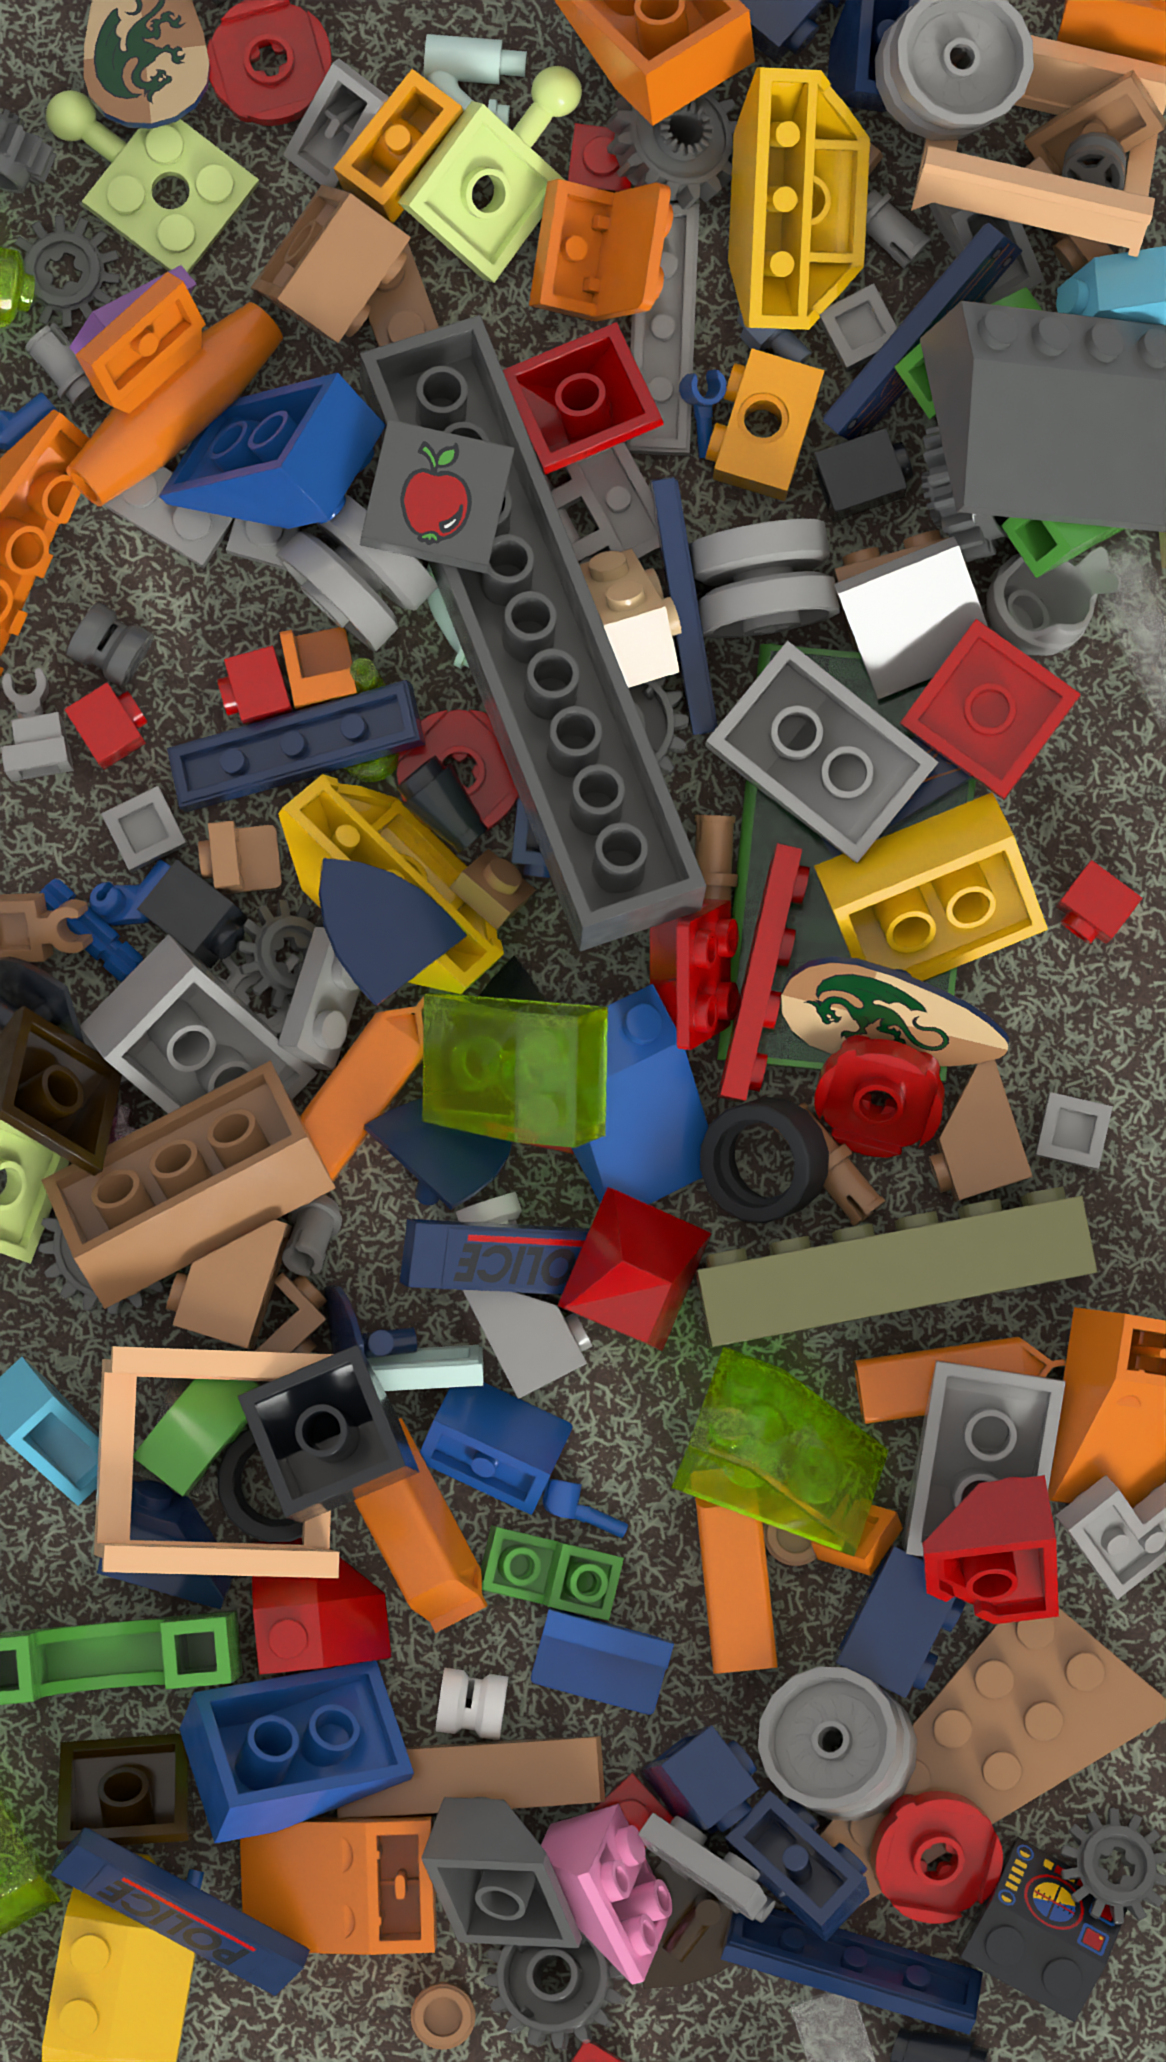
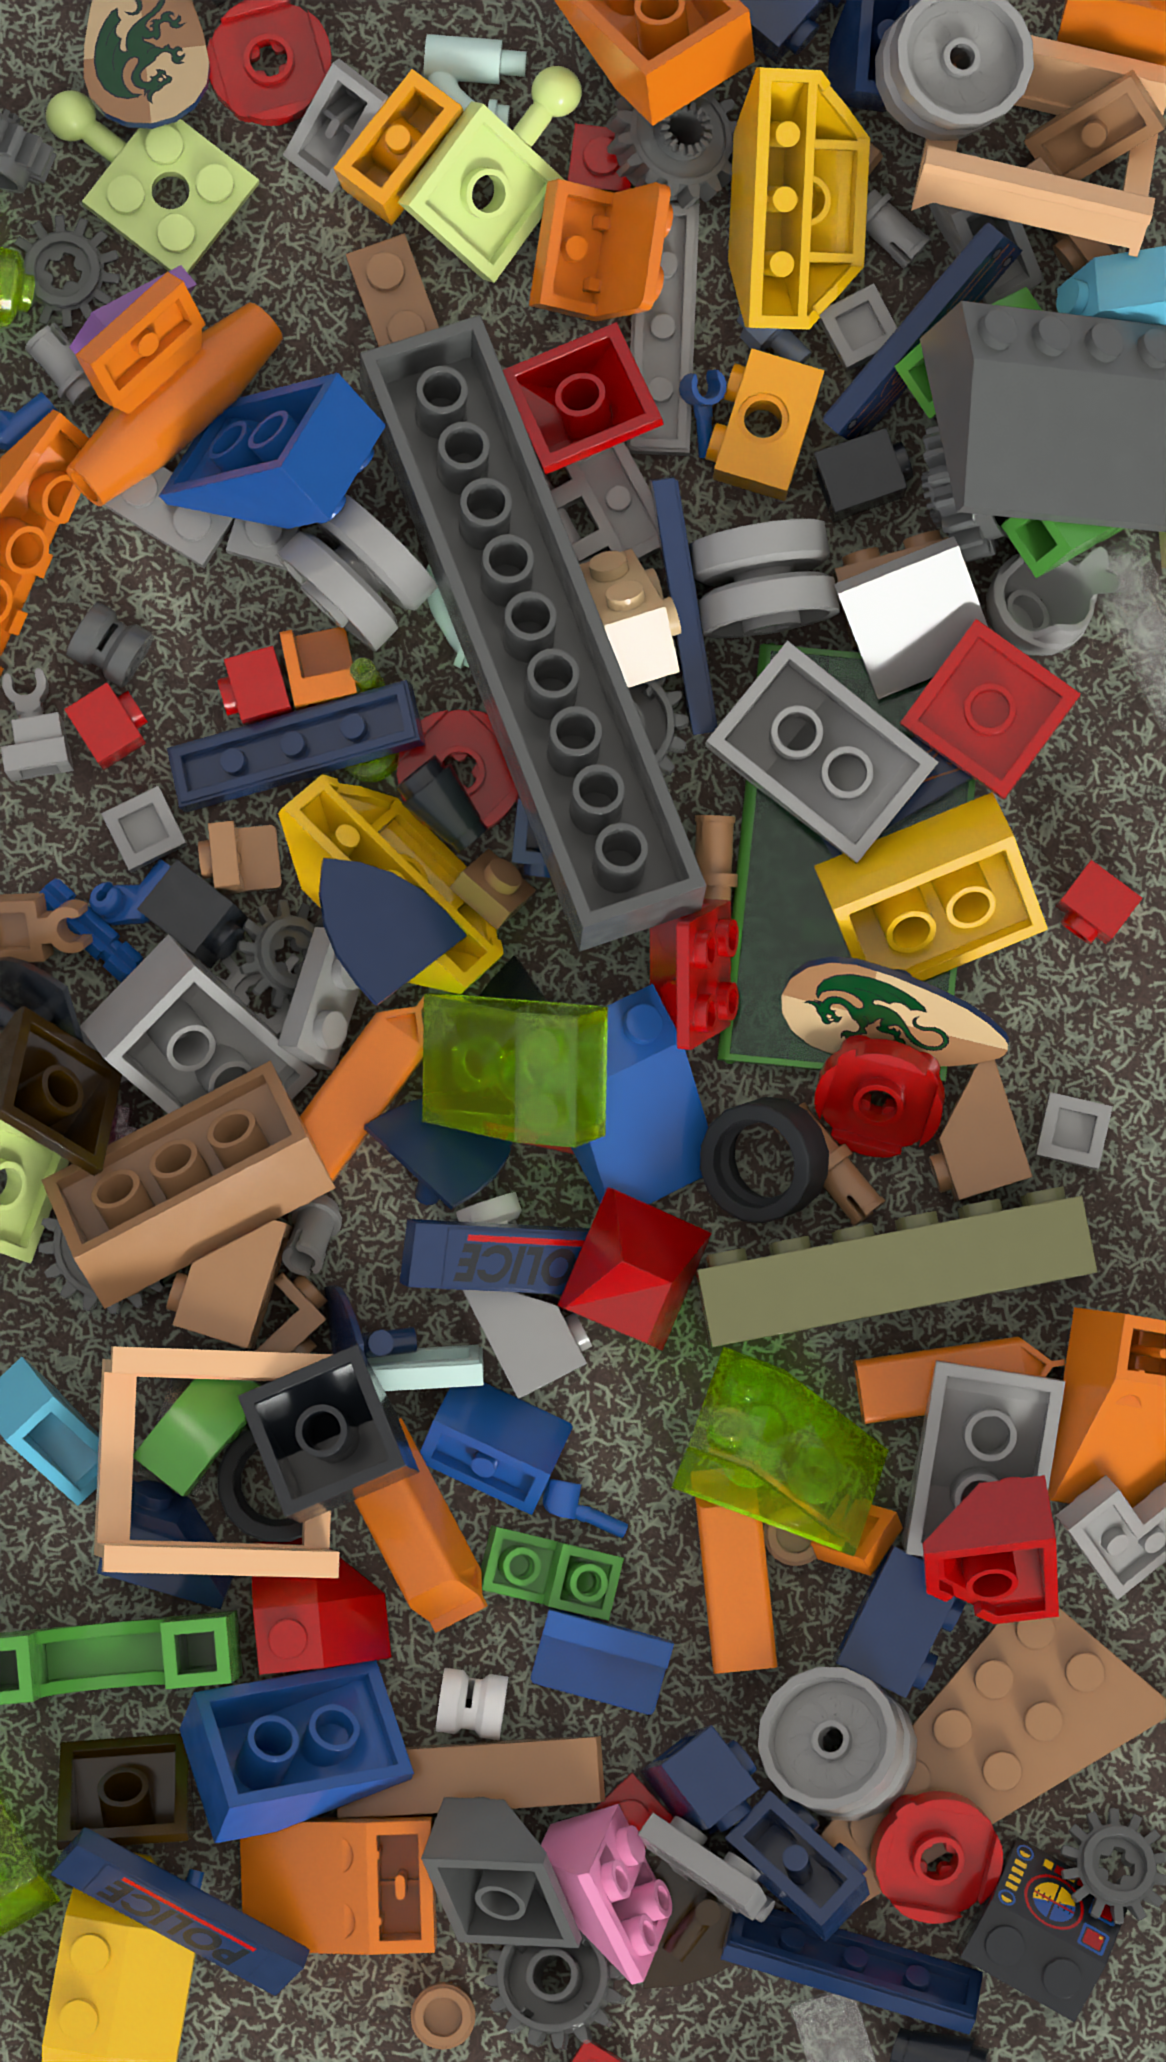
medium nougat slope [250,184,411,343] -> none
dark grey tile [360,419,515,574] -> none
red plate [717,843,810,1103] -> none
dark grey wheel [1062,132,1127,190] -> none

